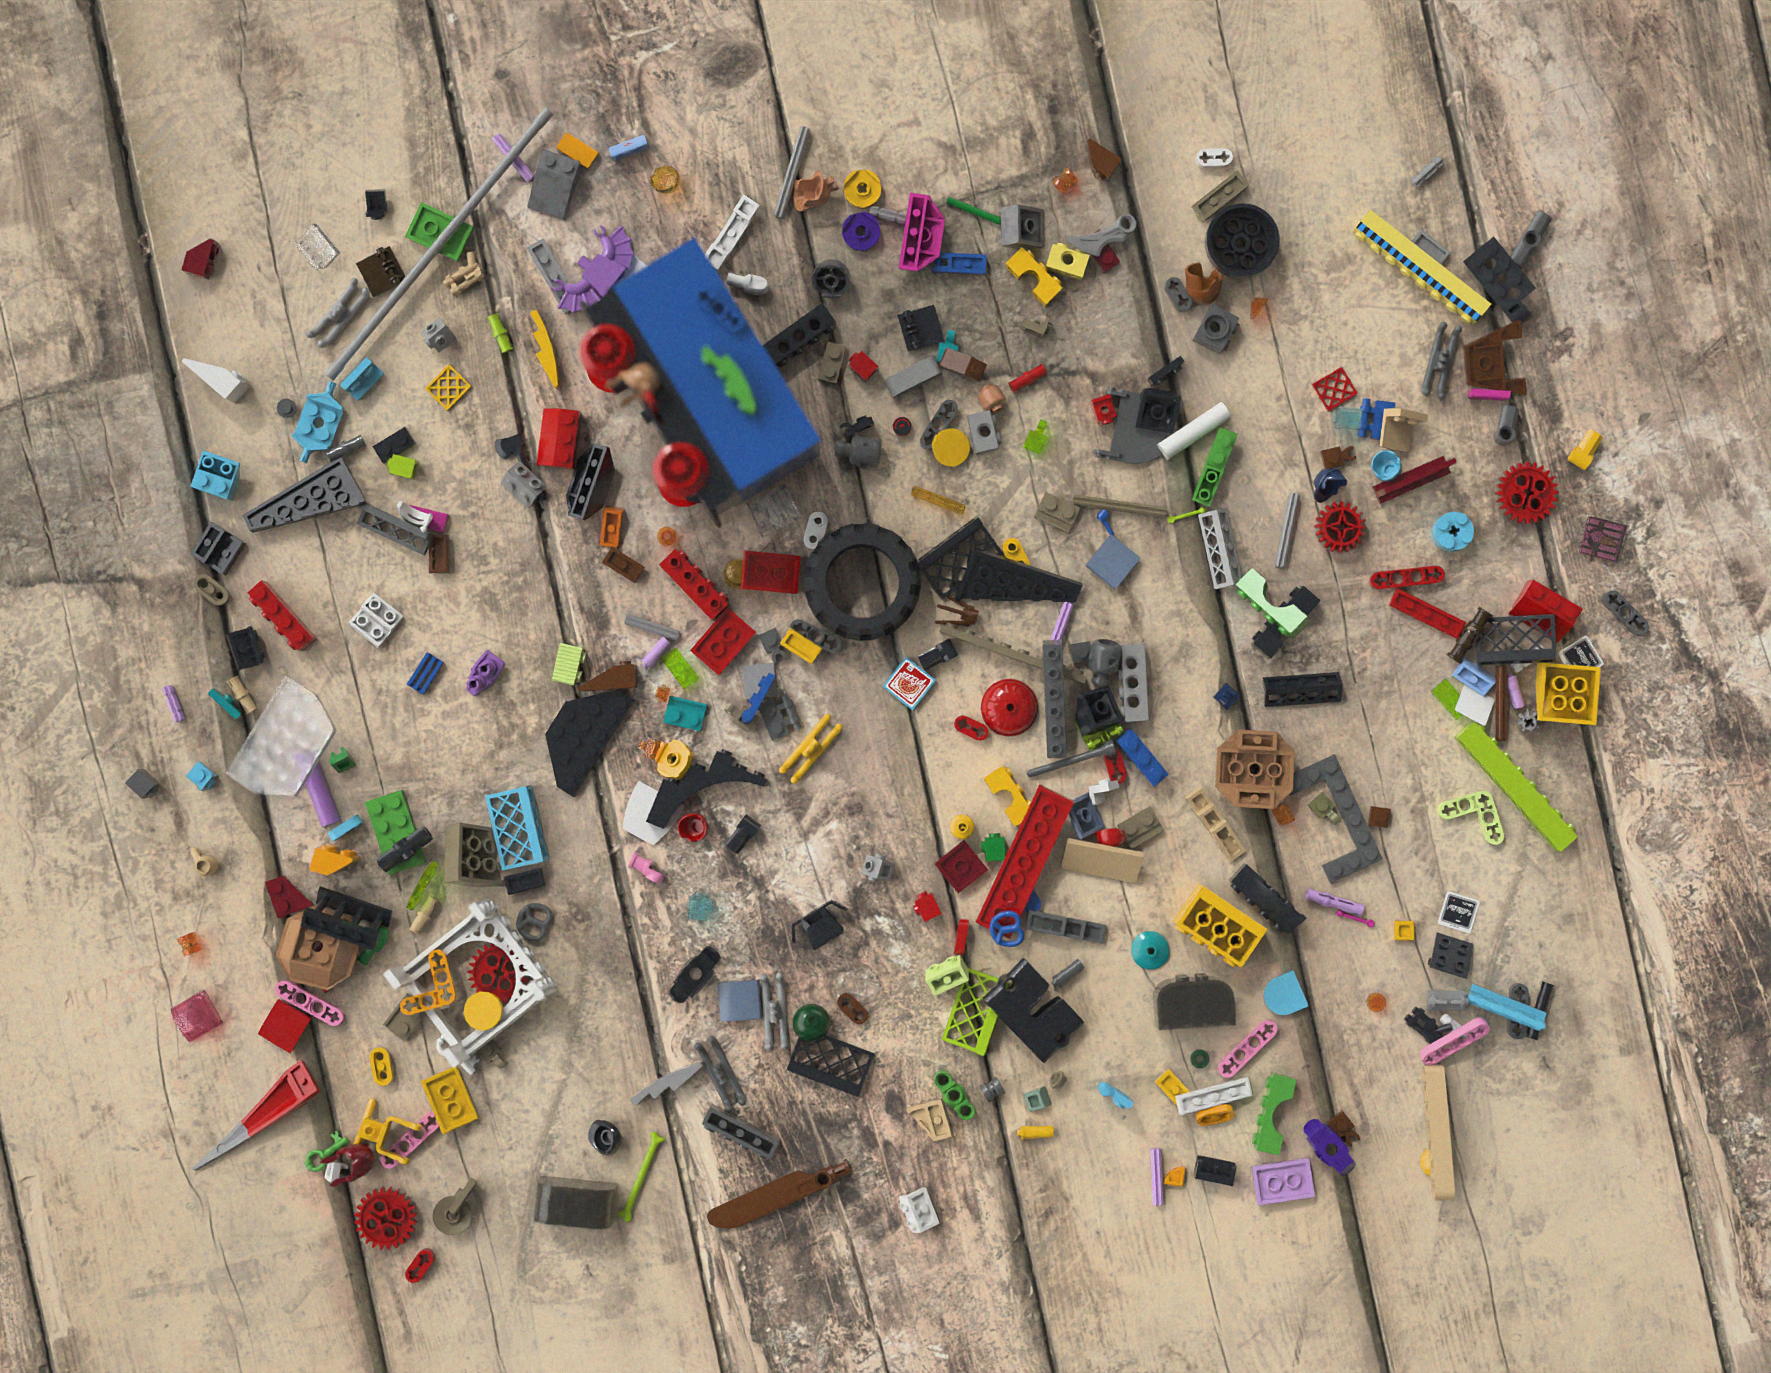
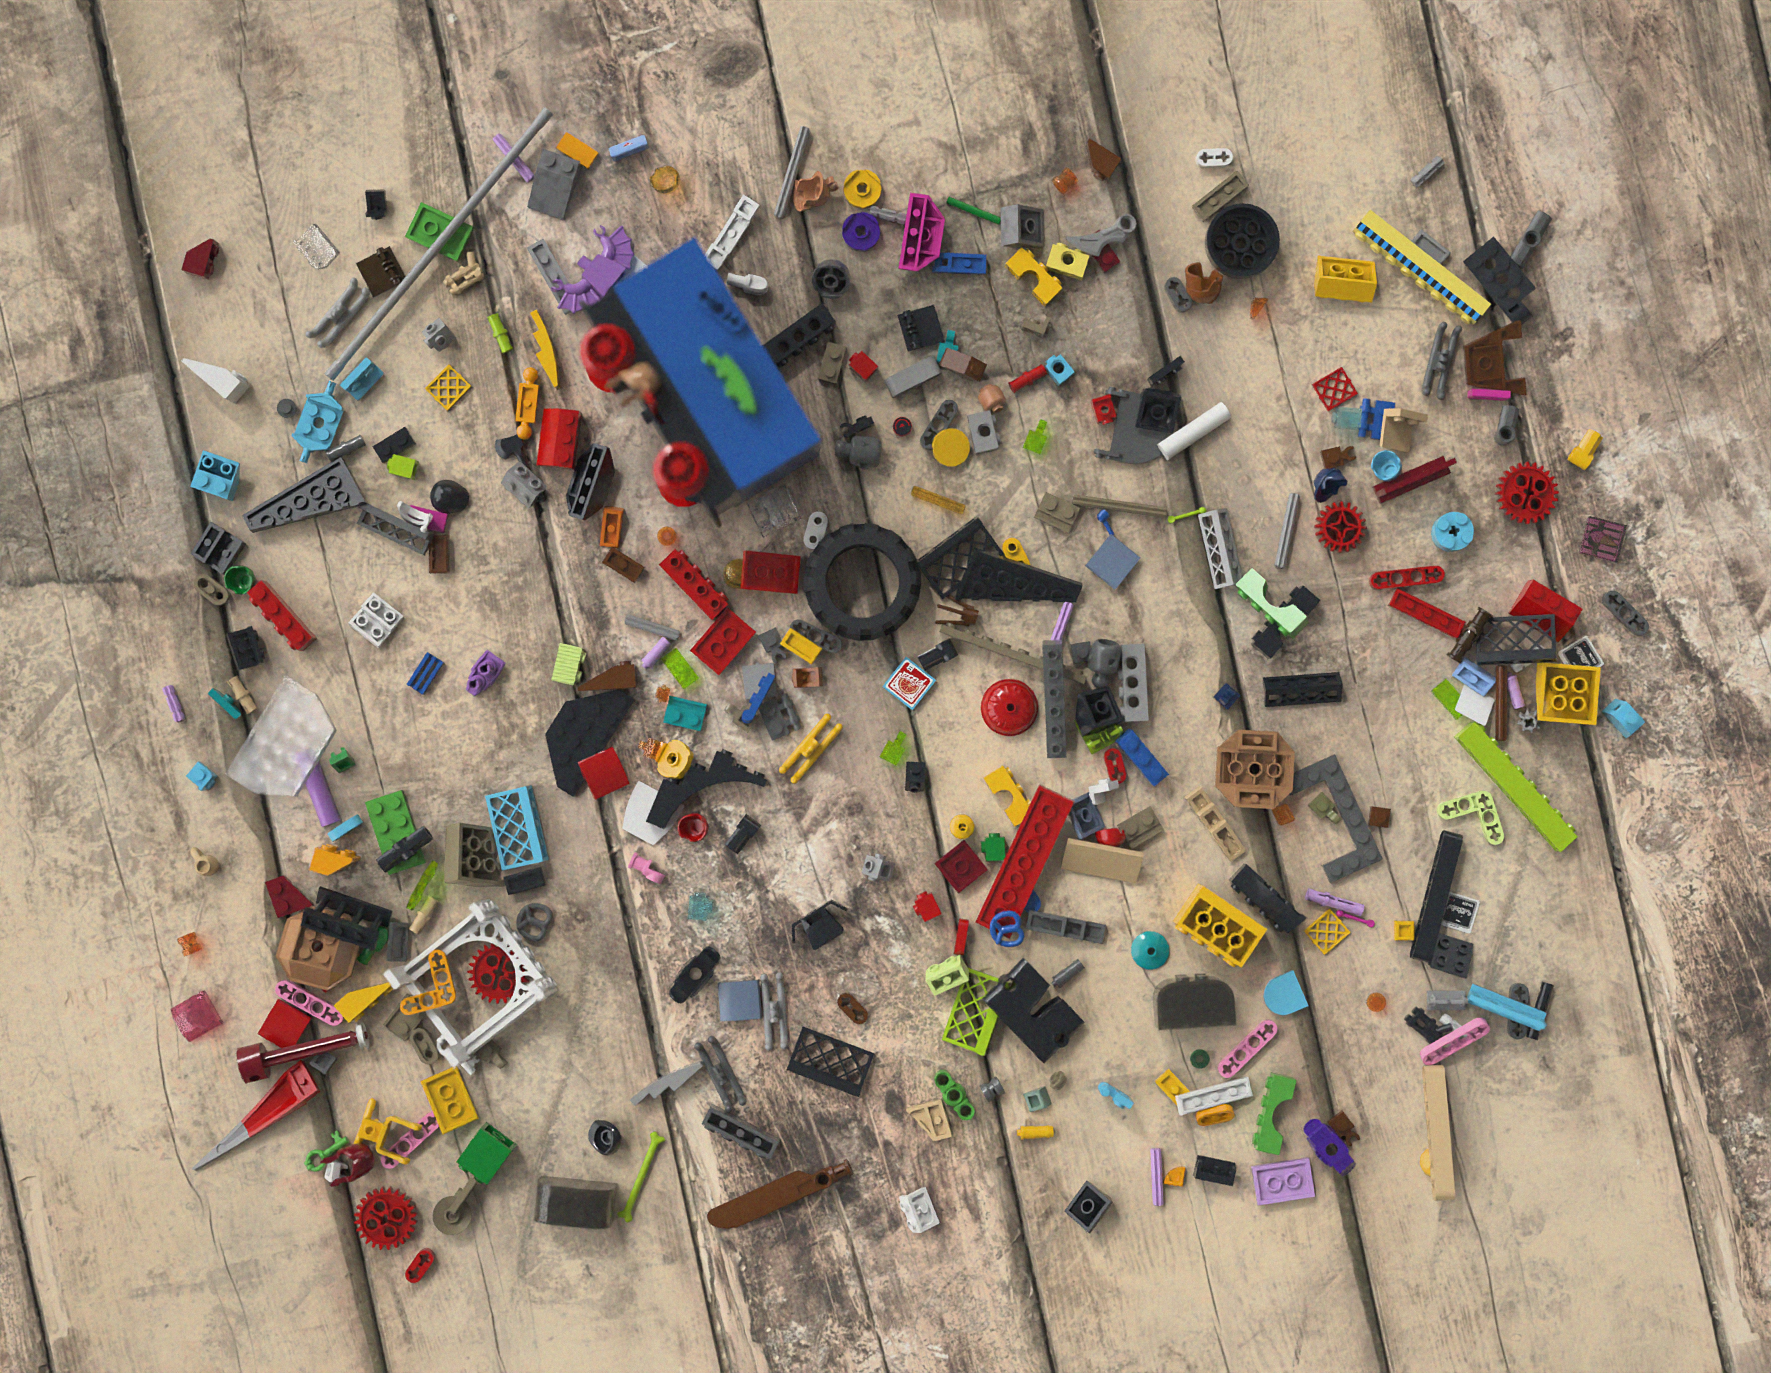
dark grey brick [125,769,160,799] -> none
yellow plate [369,1047,394,1086] -> none
yellow tile [464,991,503,1031] -> none
dark green cylinder [792,1003,831,1042] -> none
red beam [954,715,989,741] -> none
dark grey piece [1027,740,1117,777] -> none
dark grey brick [1192,304,1240,354] -> none
bright green slope [1192,427,1238,507] -> none
none -> green hair [224,566,256,595]
none -> dark red piece [237,1021,369,1084]
none -> dark grey plate [309,1052,337,1075]
none -> yellow slope [333,982,393,1023]
none -> dark grey plate [386,922,410,962]
none -> dark tan plate [410,1027,439,1065]
none -> black hat [430,479,469,514]
none -> green slope [456,1122,517,1185]
none -> light orange plate [515,367,540,440]
none -> red slope [578,747,630,800]
none -> dark orange bracket [792,667,823,688]
none -> clear neon green plate [880,731,907,766]
none -> black bracket [905,762,926,793]
none -> medium azure brick [1045,354,1075,387]
none -> black slope [1064,1180,1113,1234]
none -> yellow window [1304,908,1351,955]
none -> yellow slope [1314,256,1377,303]
none -> black beam [1410,830,1463,963]
none -> medium azure torso [1601,699,1645,738]

